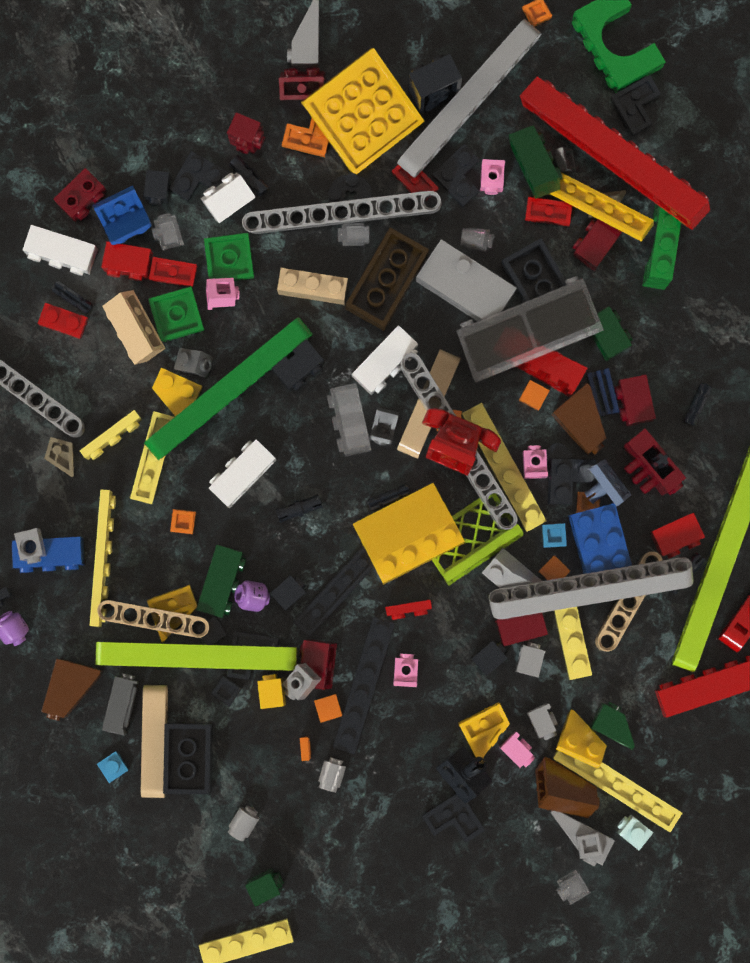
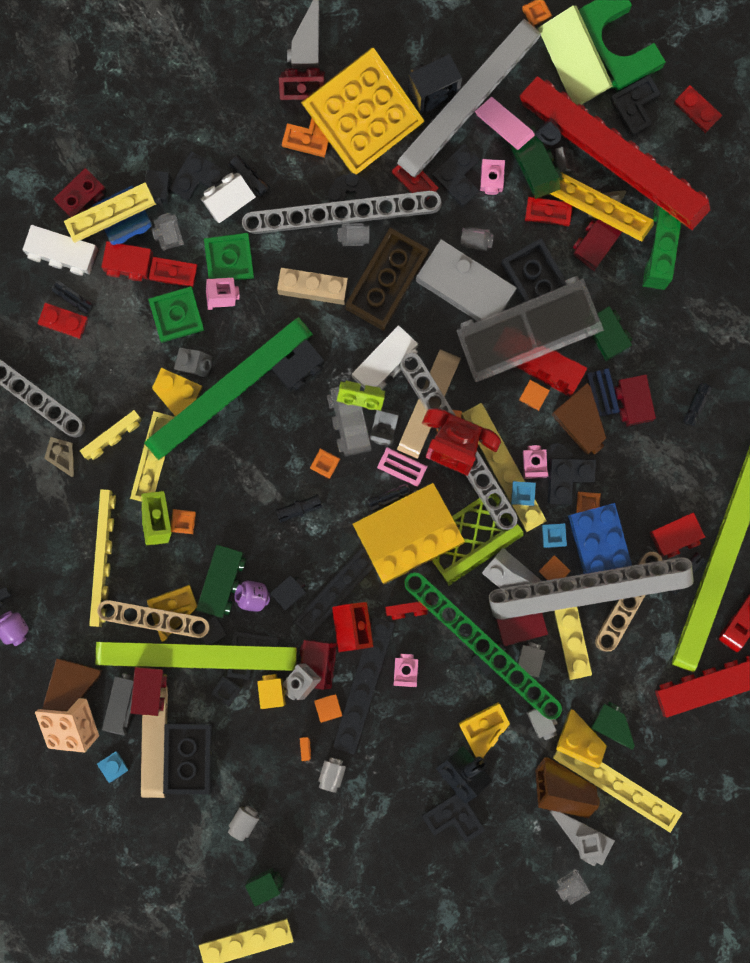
blue brick [12,537,85,573] -> none
light grey brick [14,528,46,564] -> none
tan brick [103,290,166,365] -> none
white brick [209,440,276,508] -> none
dark red brick [227,112,265,154] -> none
bright pink brick [499,731,535,768] -> none
sand blue tile [585,459,631,507] -> none
light aqua bracket [617,815,653,850] -> none
dark red piece [622,428,686,496] -> none
none -> light nougat bracket [35,698,99,752]
none -> light yellow plate [64,183,156,243]
none -> dark red brick [130,667,167,716]
none -> lime slope [141,491,172,545]
none -> orange tile [310,448,340,479]
none -> red brick [332,602,373,652]
none -> lime hinge [337,380,385,411]
none -> bright pink tile [377,447,428,487]
none -> green beam [404,572,562,720]
none -> bright pink tile [475,97,535,150]
none -> dark azure plate [511,481,536,506]
none -> black tile [534,117,562,145]
none -> yellowish green tile [538,6,613,105]
none -> red plate [674,85,722,133]

